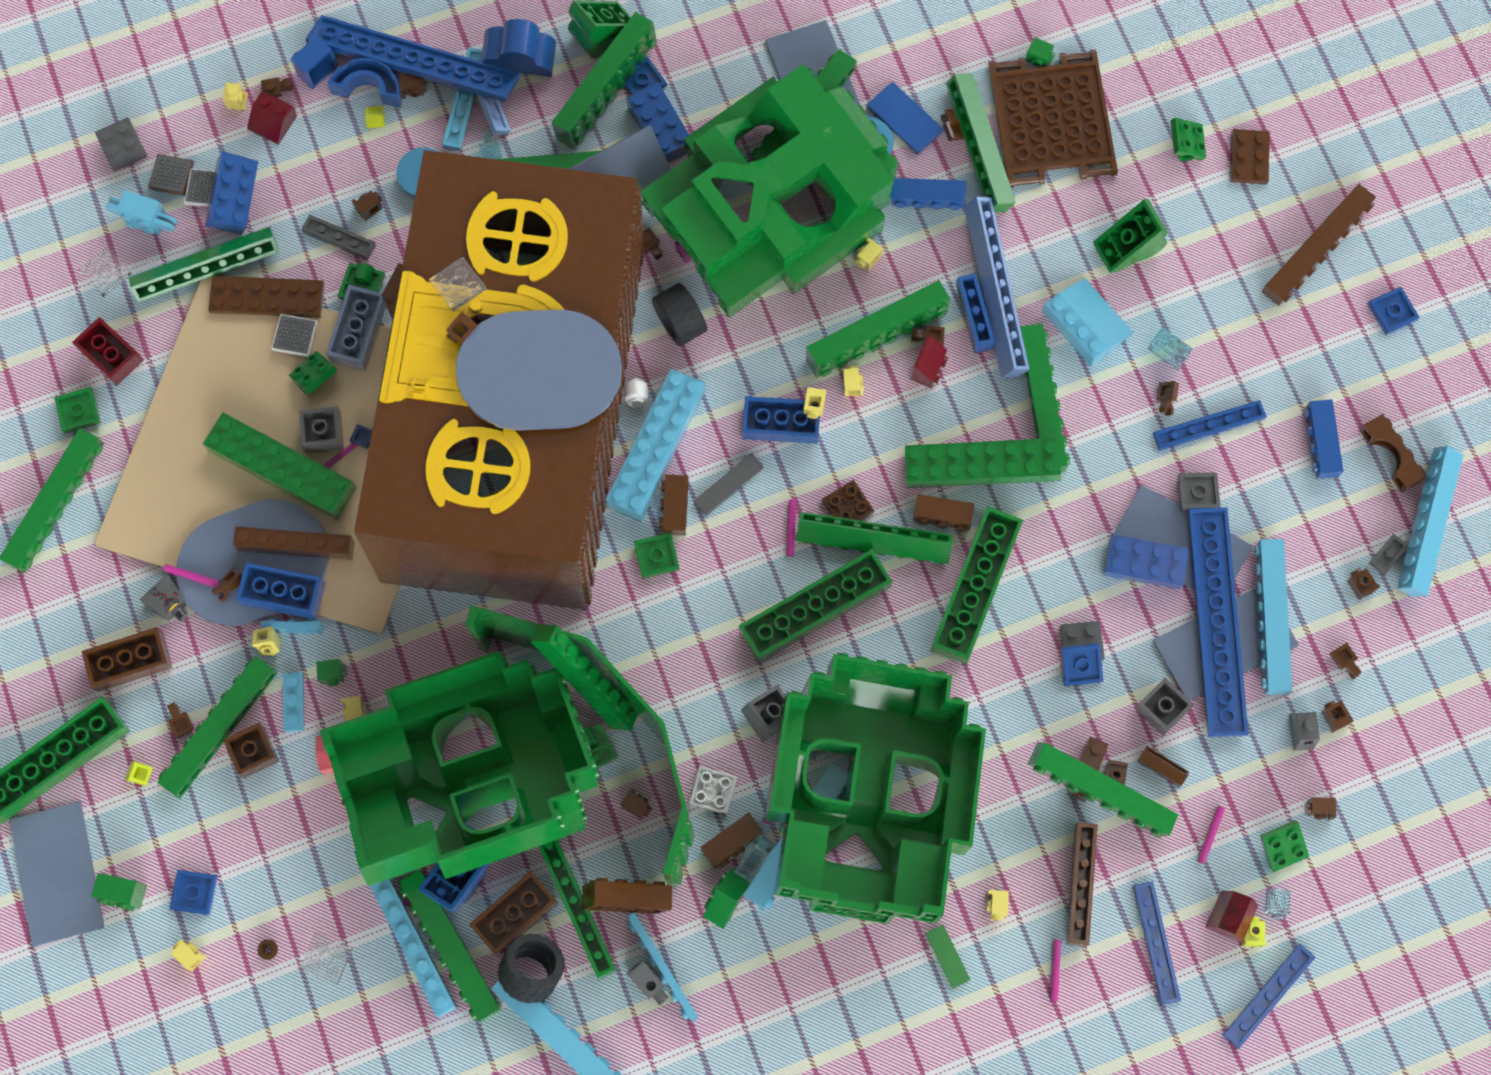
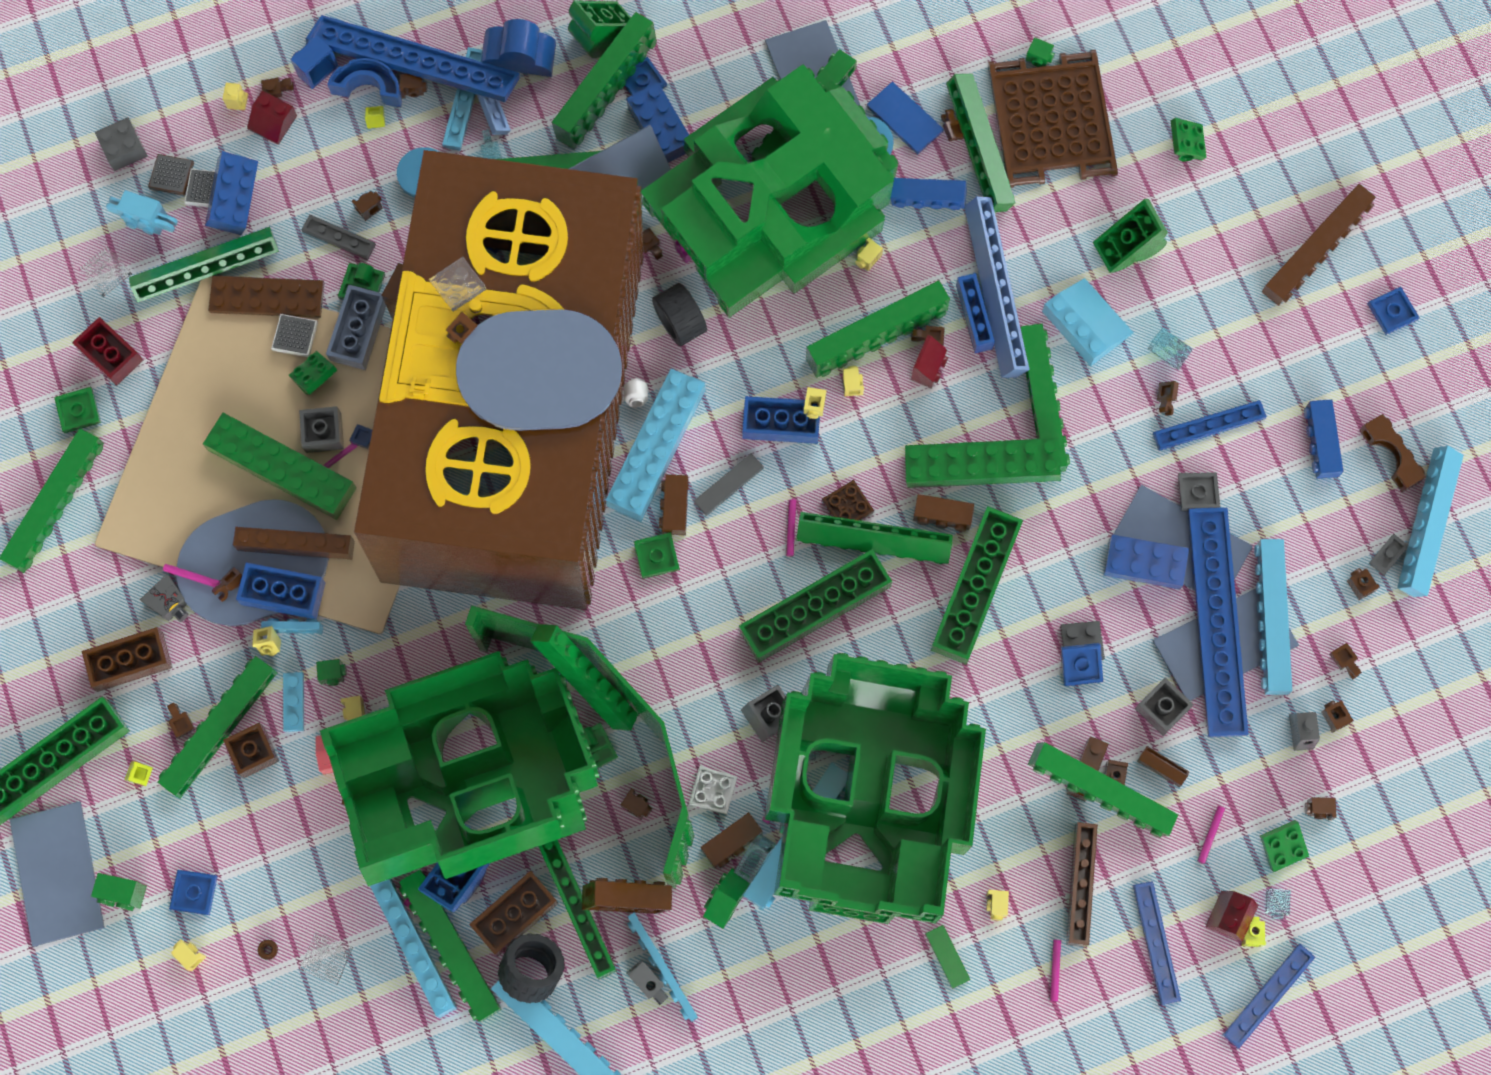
reddish brown plate [1230,129,1270,185] -> none

